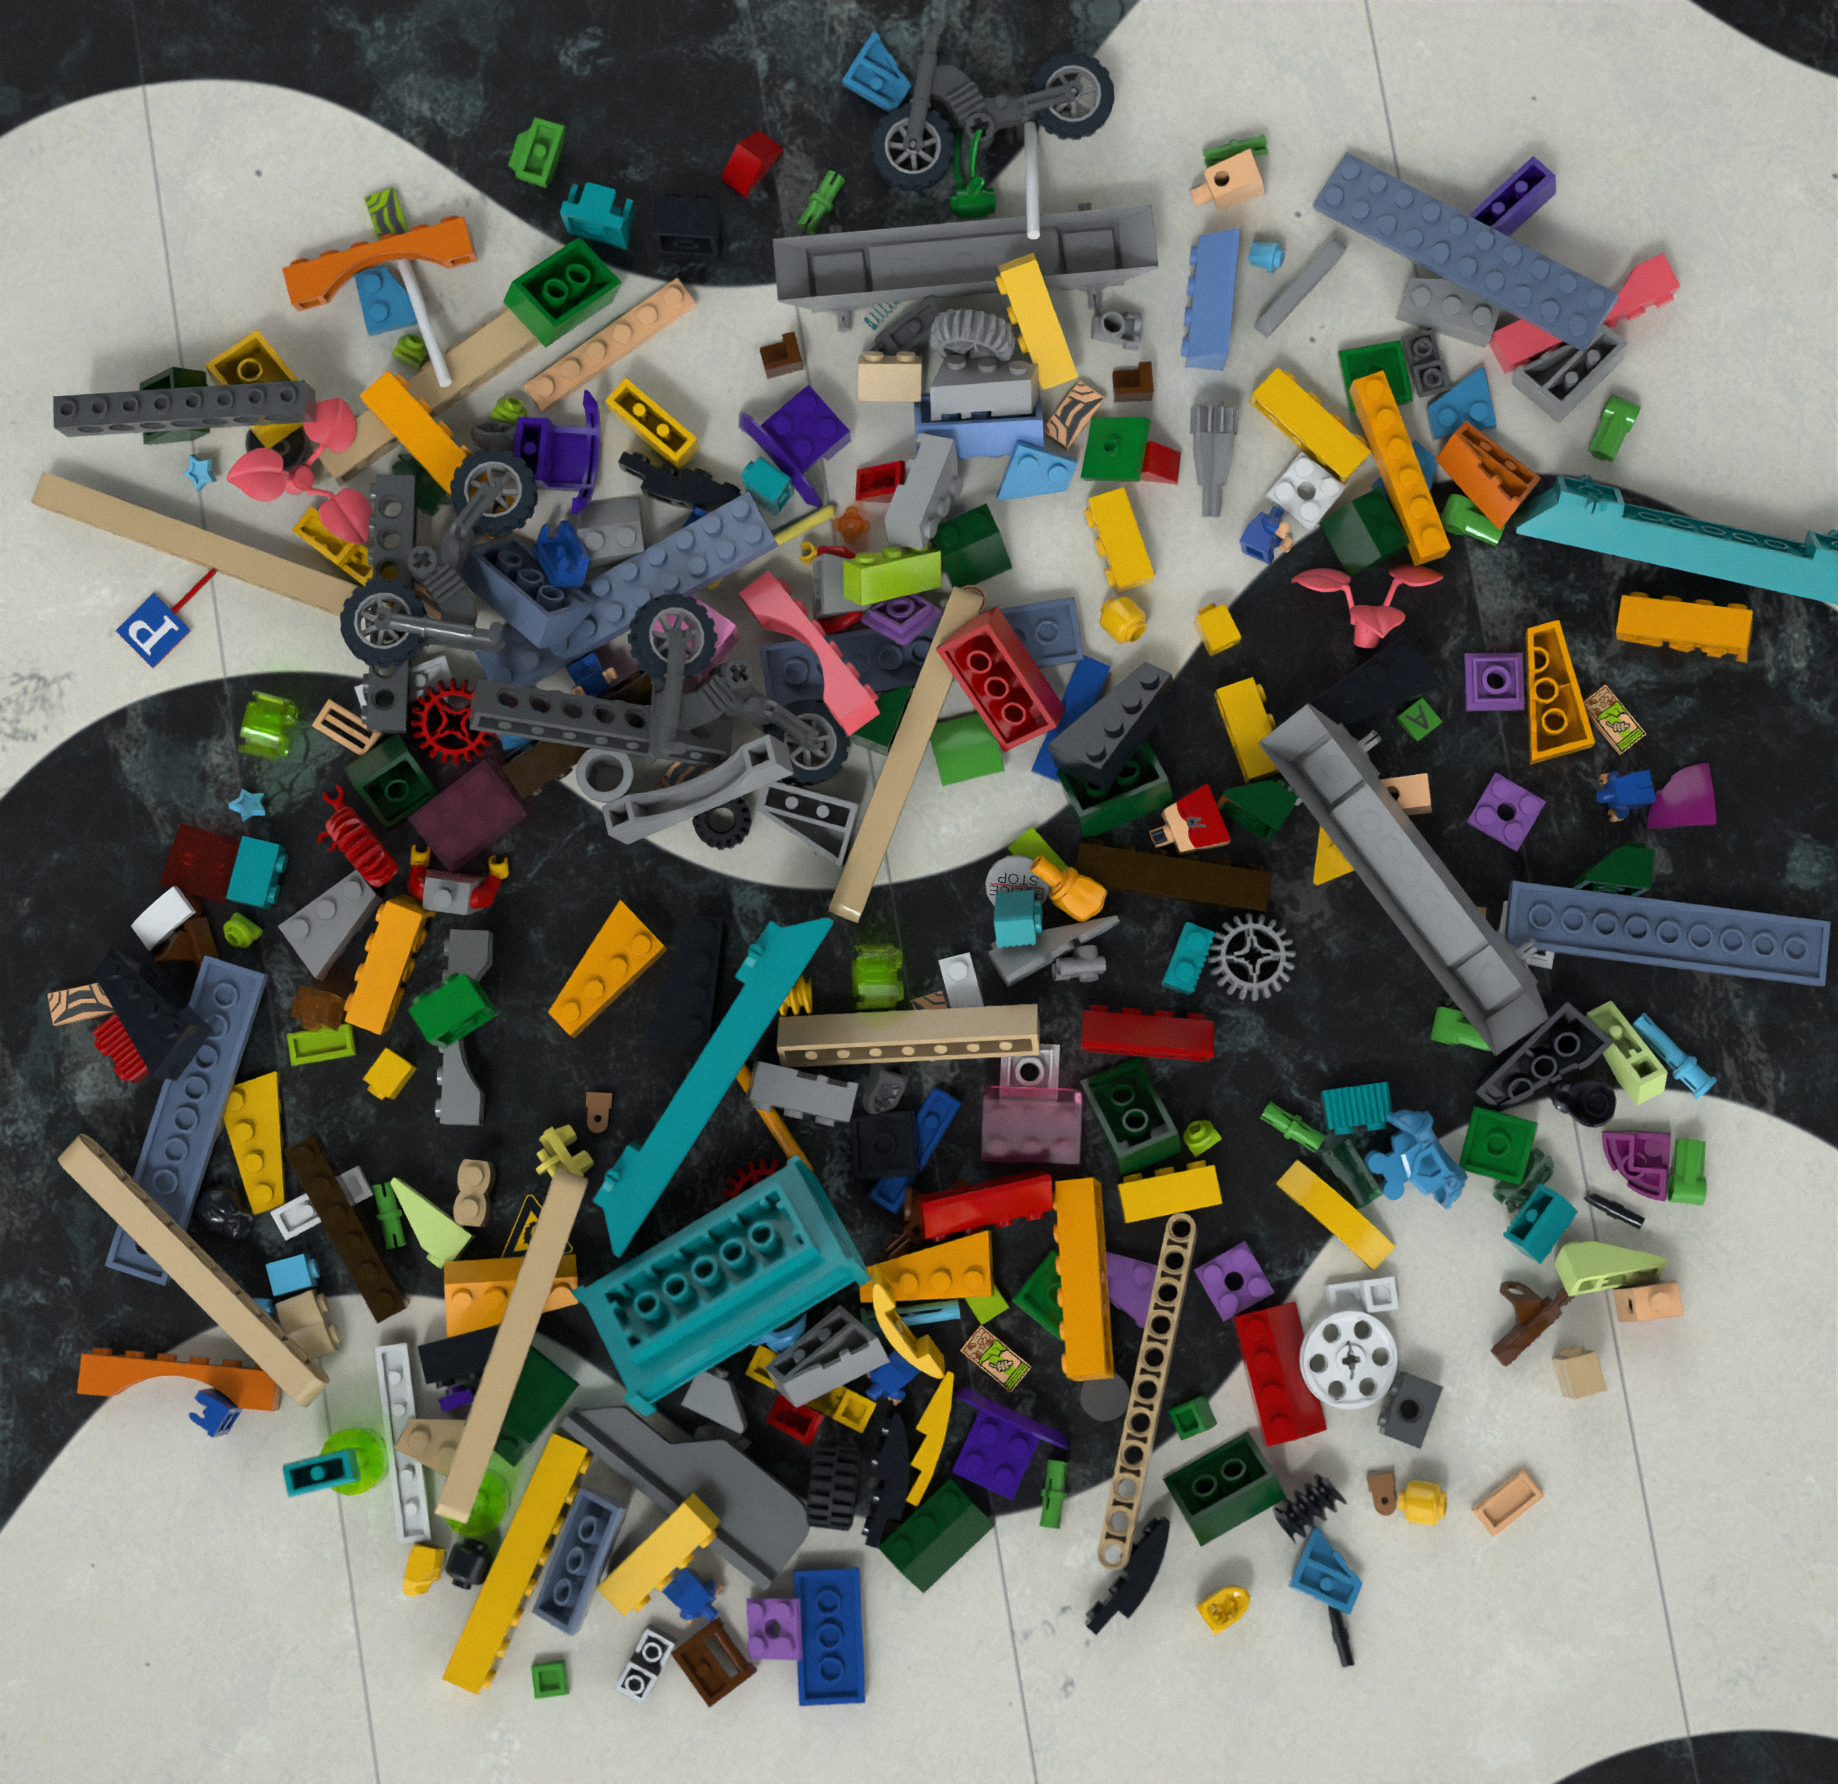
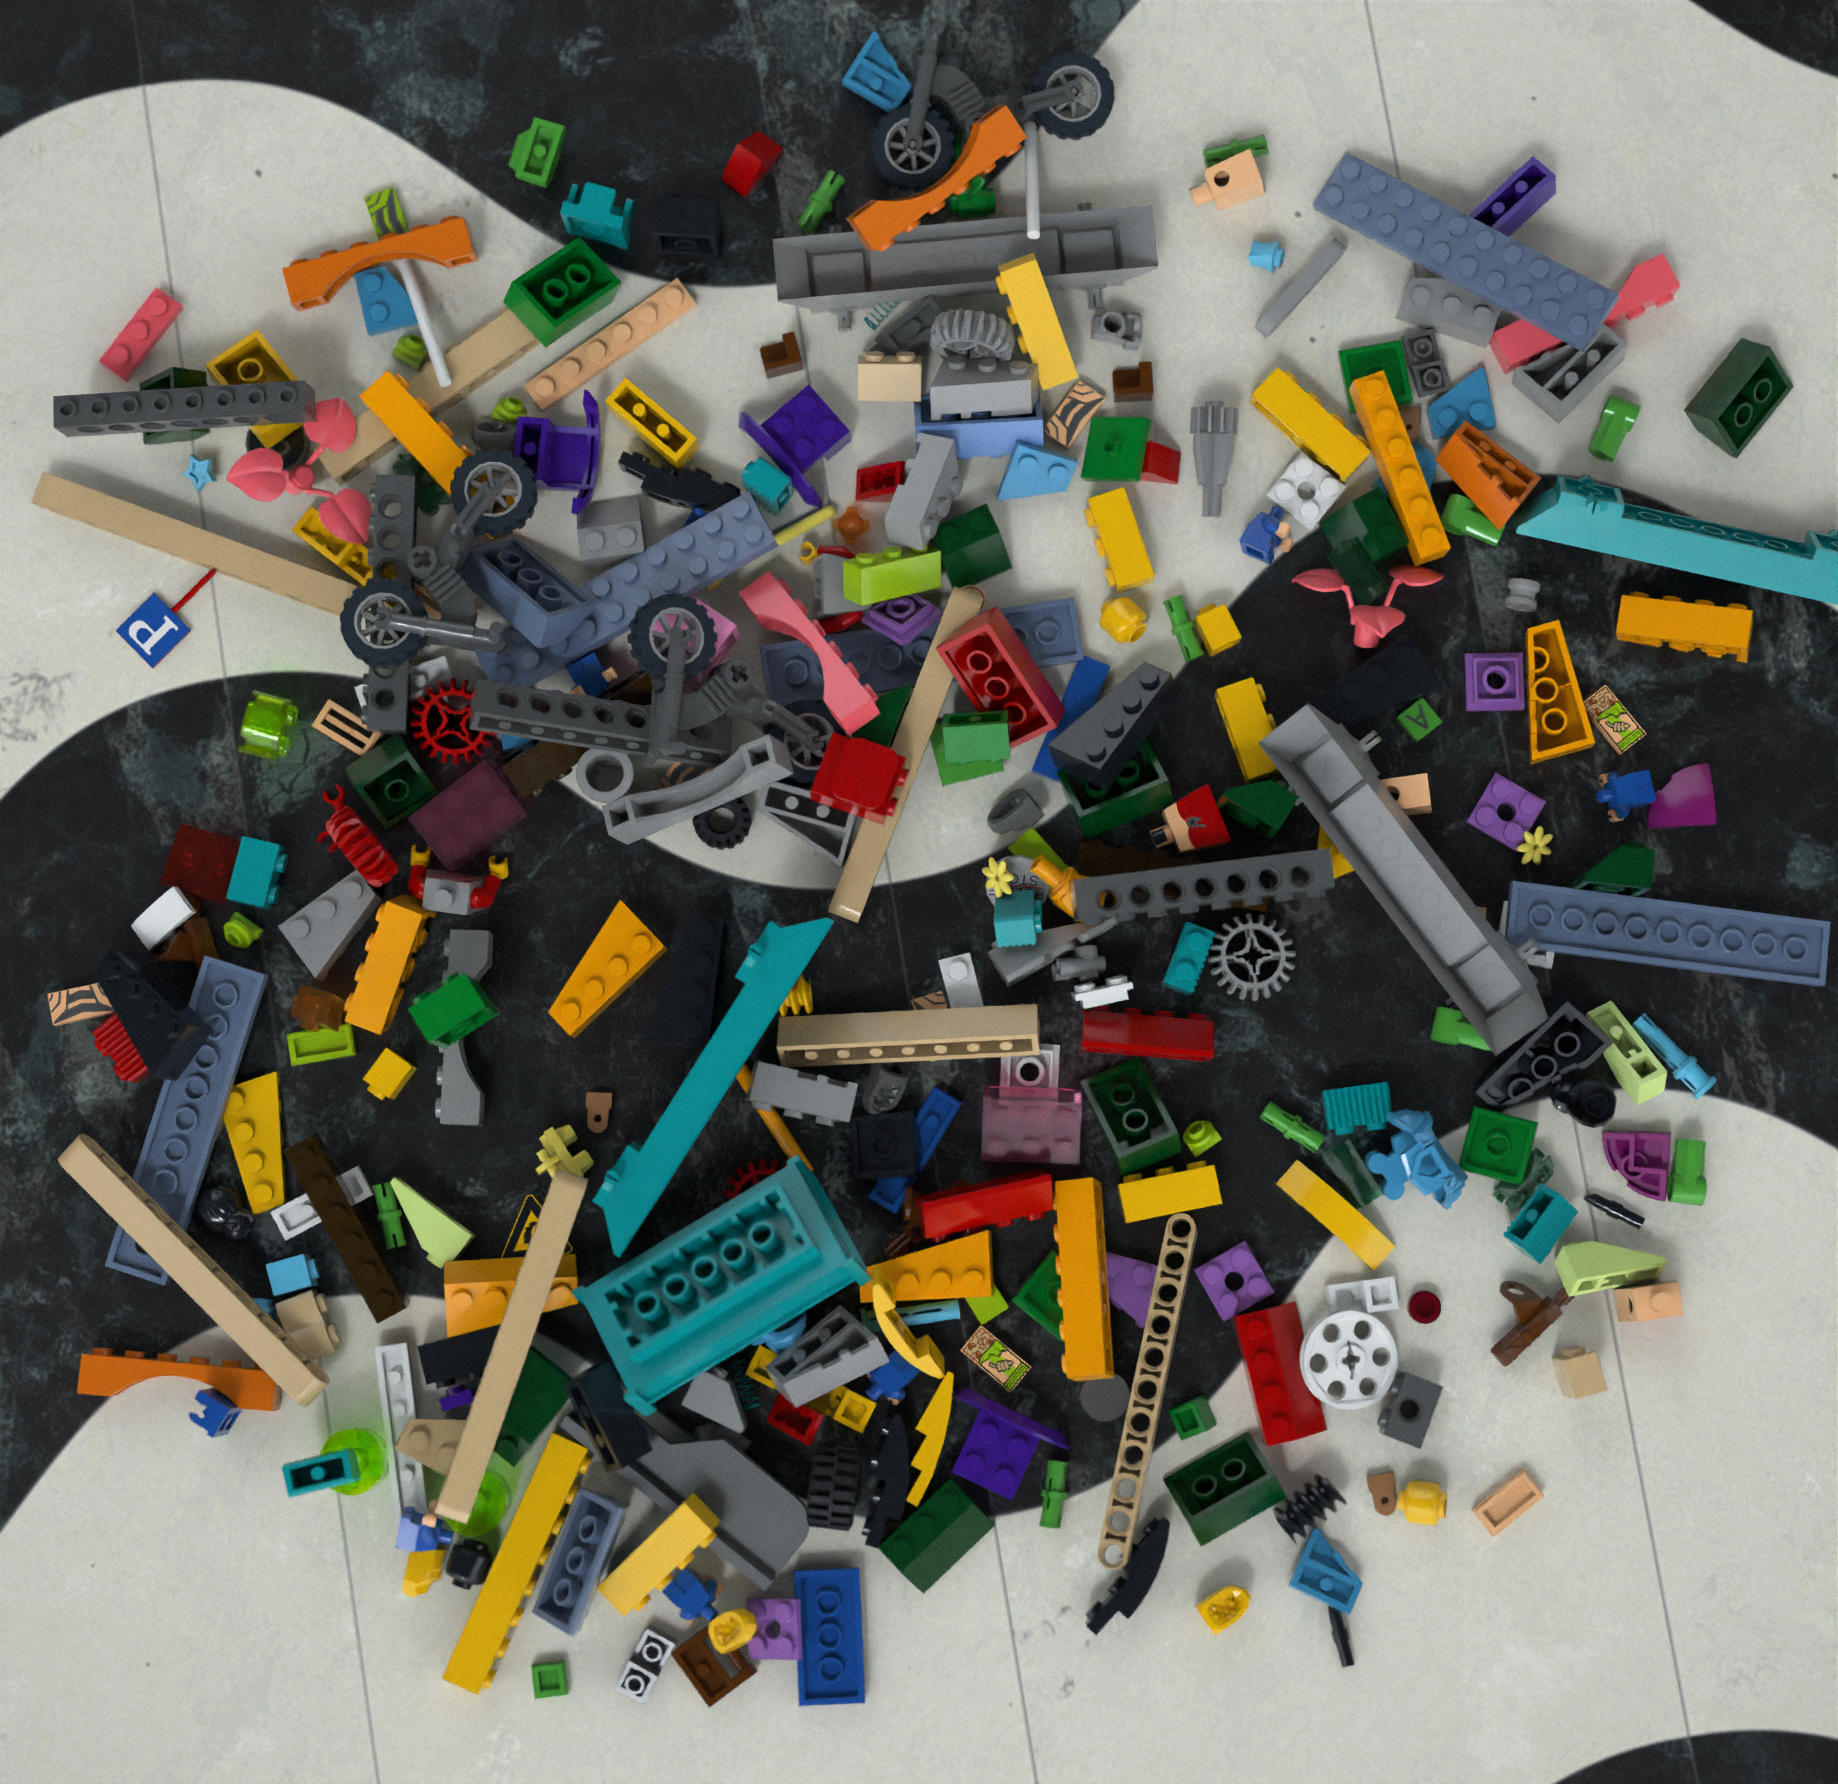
medium azure piece [228,789,265,822] -> none
tan brick [453,1159,496,1227] -> none
blue hinge [532,521,590,587] -> none
clear neon green brick [851,943,904,1010] -> none
medium blue slope [1181,229,1240,371] -> none
none -> coral plate [99,287,184,382]
none -> blue piece [395,1500,454,1552]
none -> black brick [563,1361,653,1472]
none -> yellow rock [708,1608,757,1654]
none -> teal piece [729,1358,761,1410]
none -> red brick [810,732,910,825]
none -> orange arch [846,105,1027,252]
none -> green brick [942,710,1011,765]
none -> light yellow plant [982,857,1014,898]
none -> dark grey rock [987,788,1045,834]
none -> dark grey brick [1069,848,1335,926]
none -> white piece [1071,975,1133,1009]
none -> bright green pin [1163,595,1204,662]
none -> clear green hinge [1326,538,1390,605]
none -> medium nougat piece [1397,406,1421,443]
none -> dark red tile [1407,1291,1441,1324]
none -> light grey wheel [1504,578,1541,612]
none -> light yellow plant [1516,826,1553,866]
none -> dark green slope [1684,338,1794,459]

